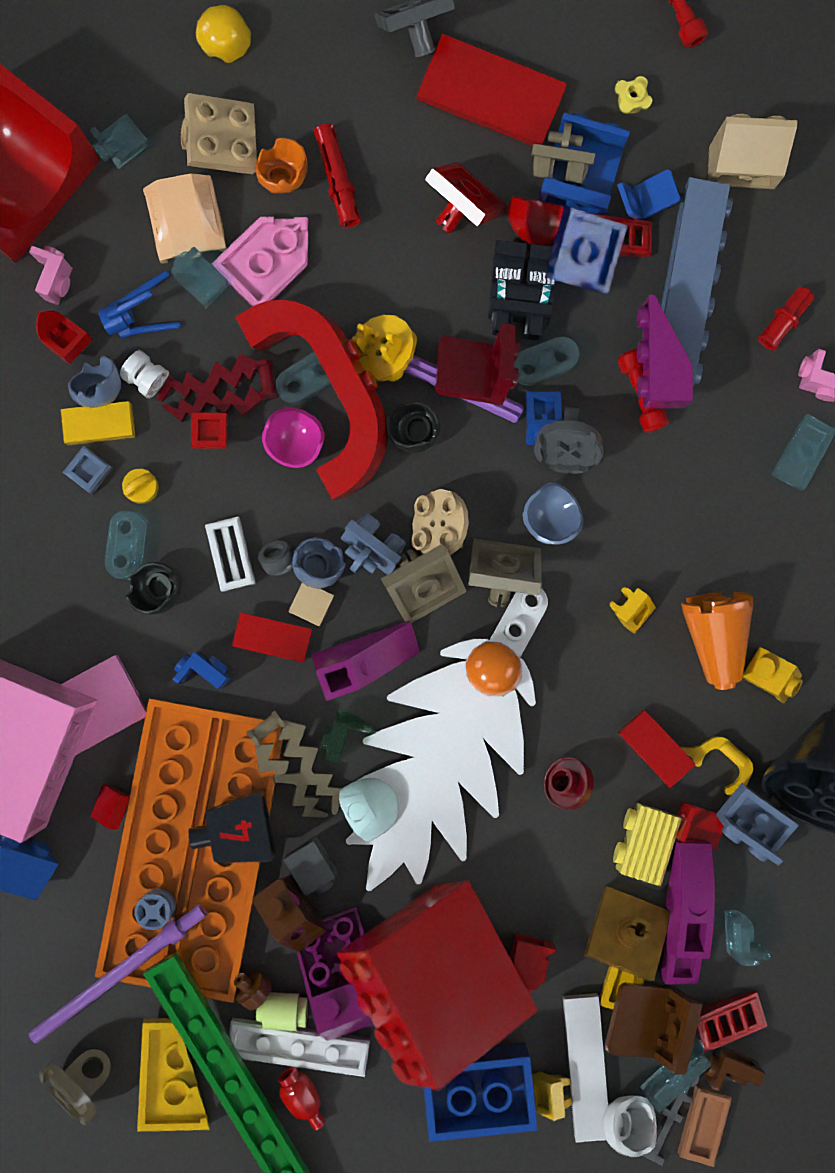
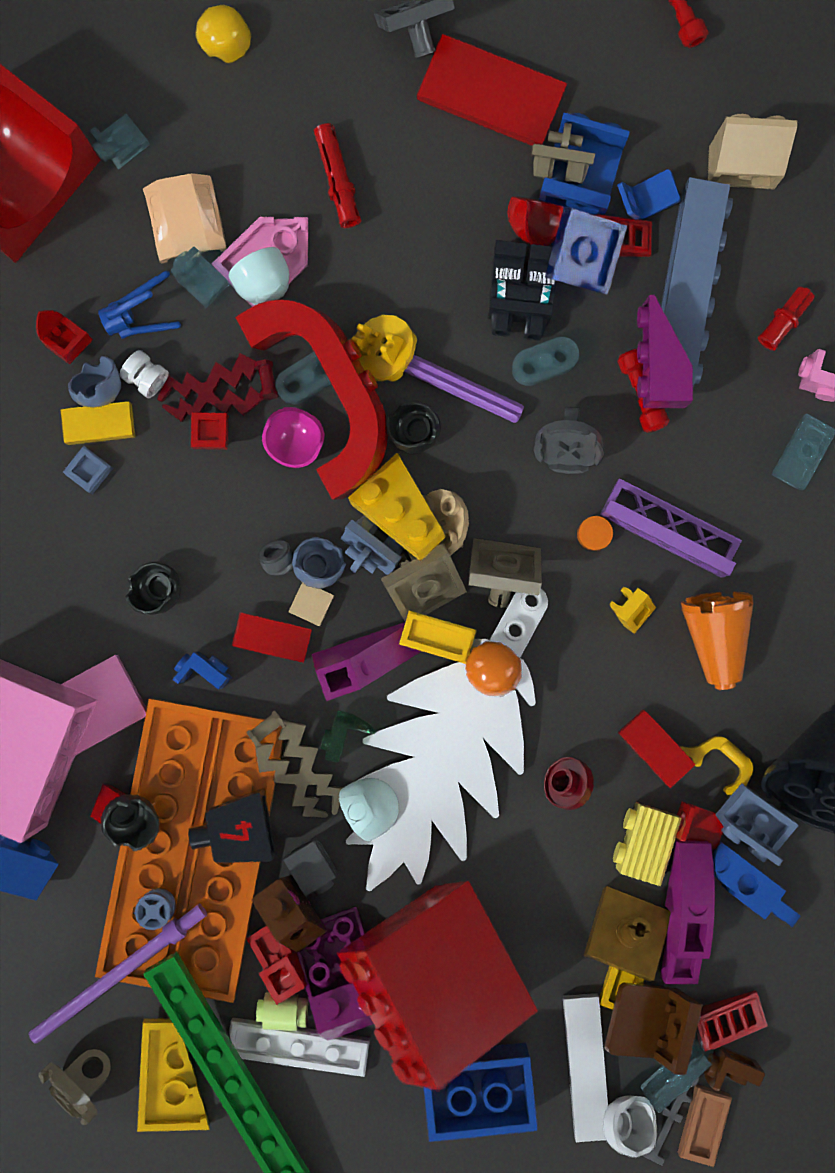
bright pink bracket [29,246,73,305] -> none
clear light blue plate [105,511,146,580] -> none
yellow tile [122,469,159,504] -> none
tan plate [181,93,257,174] -> none
white tile [205,517,256,592] -> none
reddish brown tile [234,971,271,1010] -> none
orange hair [255,138,308,194] -> none
red plant [278,1067,326,1130] -> none
red tile [425,162,508,233] -> none
dark red bracket [435,323,520,406] -> none
red window [509,933,557,993] -> none
sand blue helmet [523,482,584,545] -> none
blue bracket [525,392,562,445] -> none
yellow tile [532,1071,572,1121] -> none
light yellow plate [615,76,652,114] -> none
clear light blue bracket [724,910,771,966] -> none
yellow bracket [743,647,802,703] -> none
none -> pearl dark grey hair [101,794,159,851]
none -> light aqua helmet [228,247,289,305]
none -> red slope [246,925,307,1005]
none -> yellow wing [348,453,446,561]
none -> yellow tile [399,611,477,664]
none -> orange tile [577,516,613,551]
none -> medium lavender fence [599,478,742,577]
none -> blue piece [712,842,801,927]

